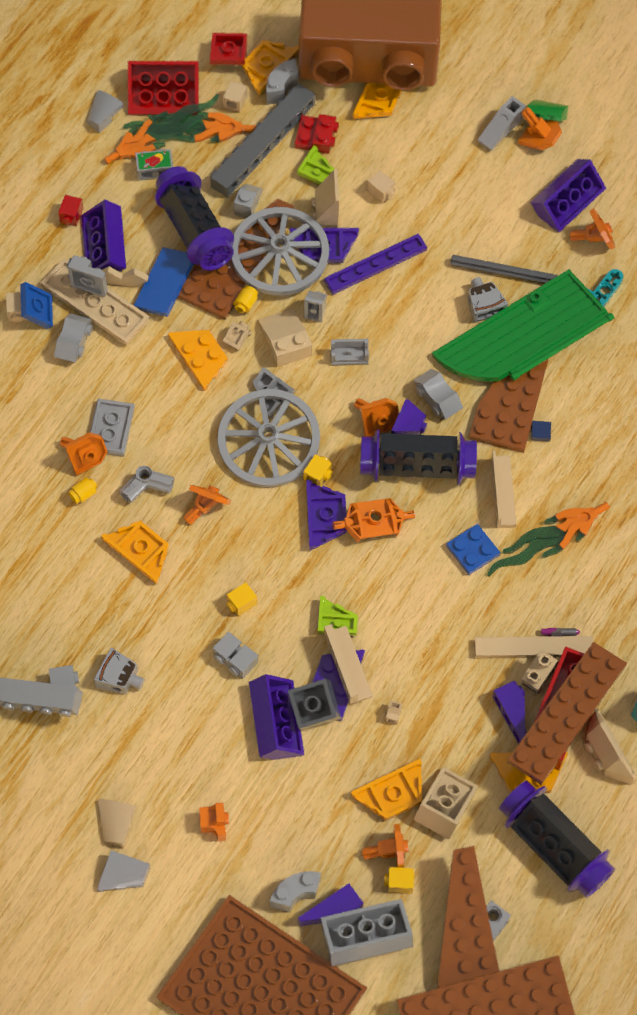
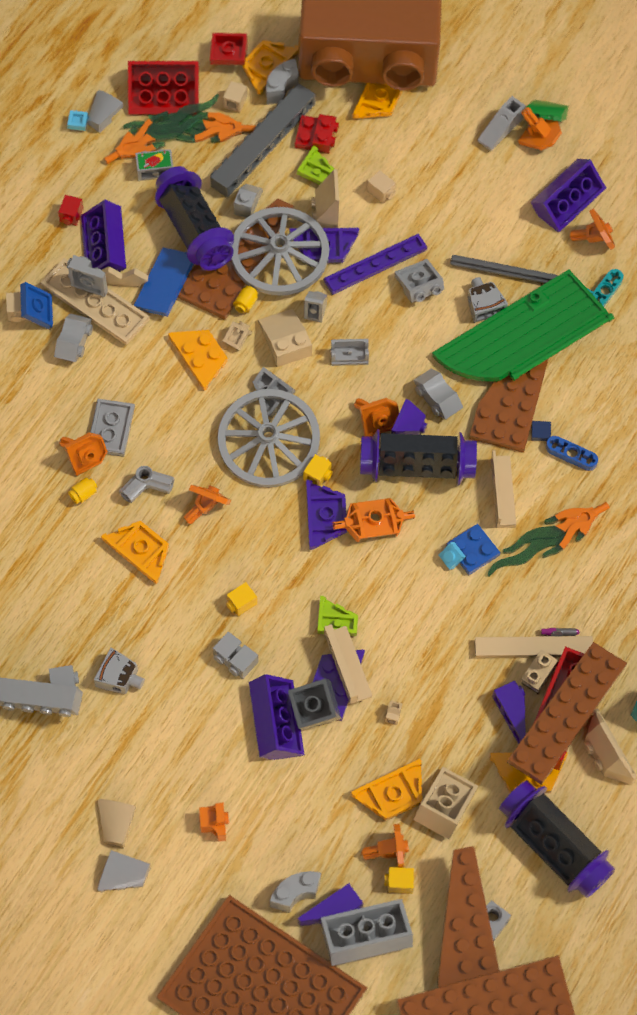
none -> medium azure plate [67,110,88,131]
none -> light grey plate [394,259,444,303]
none -> medium azure plate [439,542,466,570]
none -> blue beam [546,436,598,471]

